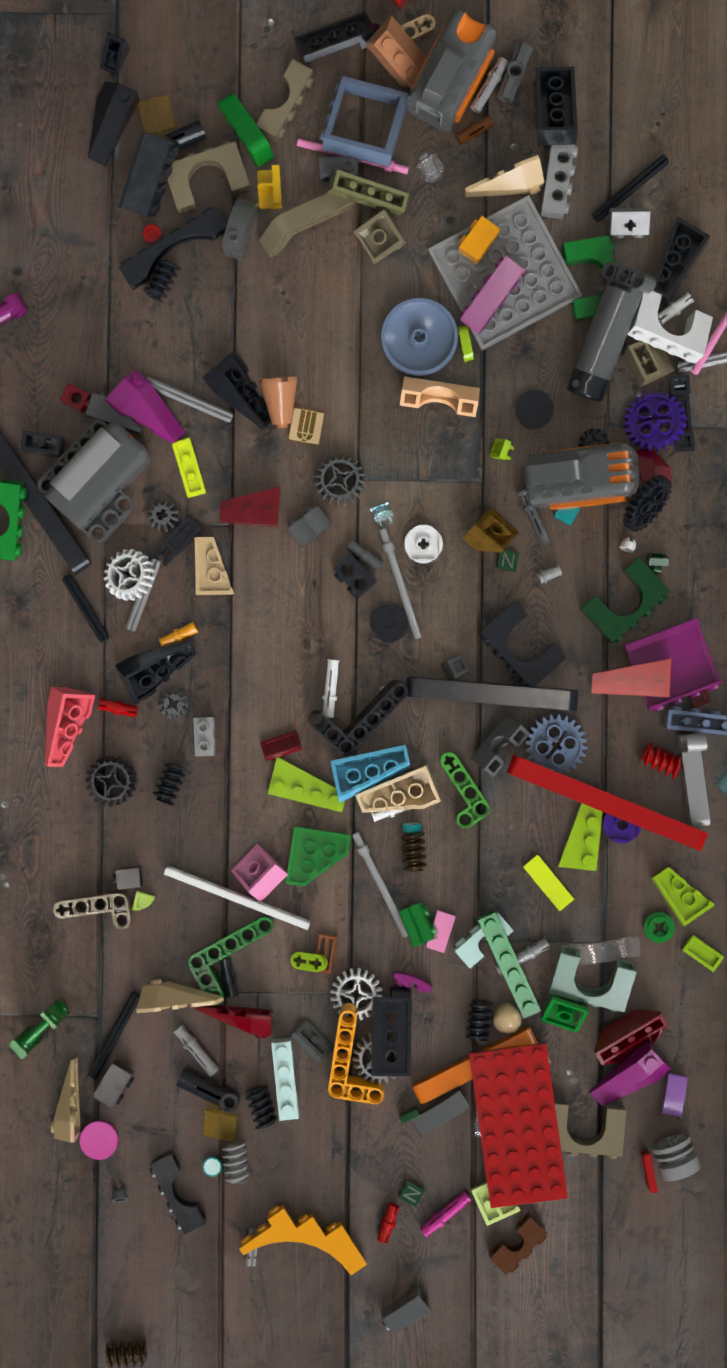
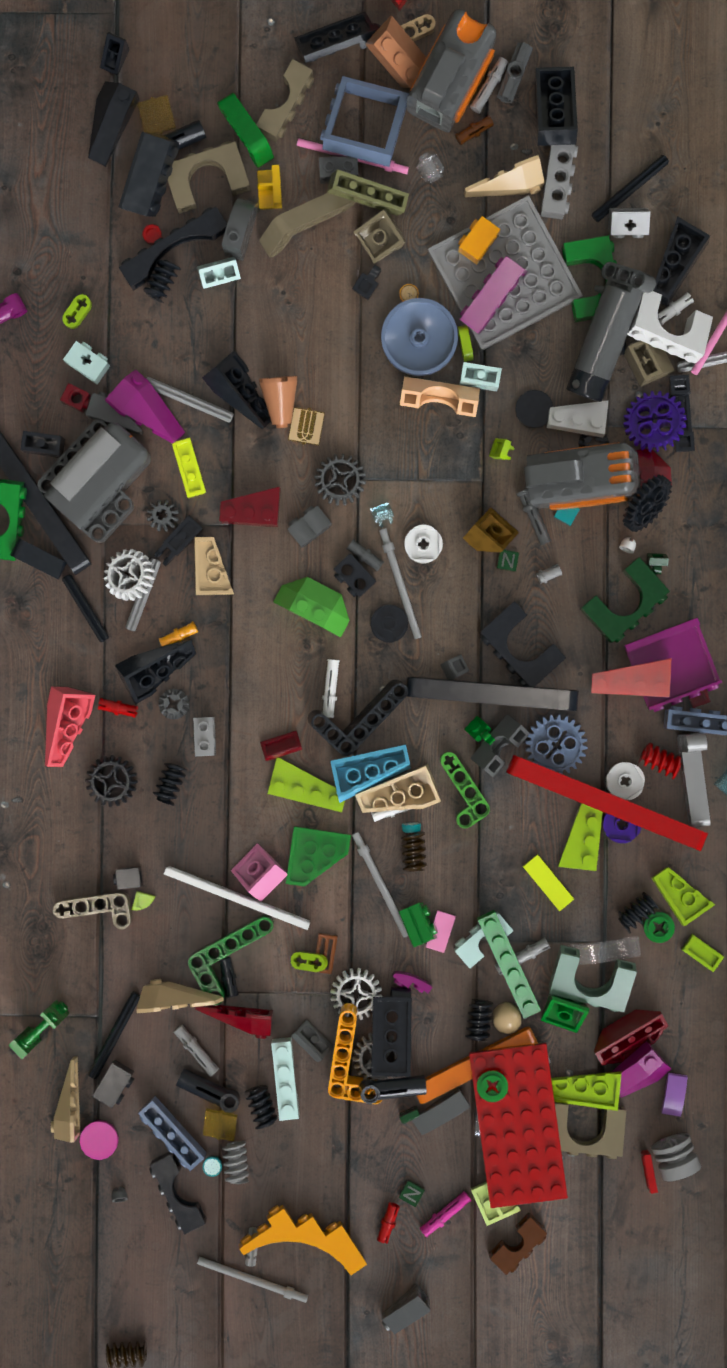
none -> black beam [10,538,67,580]
none -> lime beam [63,294,92,329]
none -> light aqua brick [63,341,110,385]
none -> sand blue brick [138,1096,207,1171]
none -> light aqua brick [197,257,241,288]
none -> light grey bar [197,1257,308,1303]
none -> bright green wedge [273,577,350,638]
none -> black plate [352,265,381,300]
none -> black piece [358,1075,427,1104]
none -> tile [399,284,419,302]
none -> light aqua brick [459,362,502,392]
none -> green plate [464,716,495,745]
none -> green gear [477,1070,508,1102]
none -> white wing [547,400,609,438]
none -> lime wing [551,1071,622,1111]
none -> white plate [606,762,645,800]
none -> black piece [618,892,660,934]

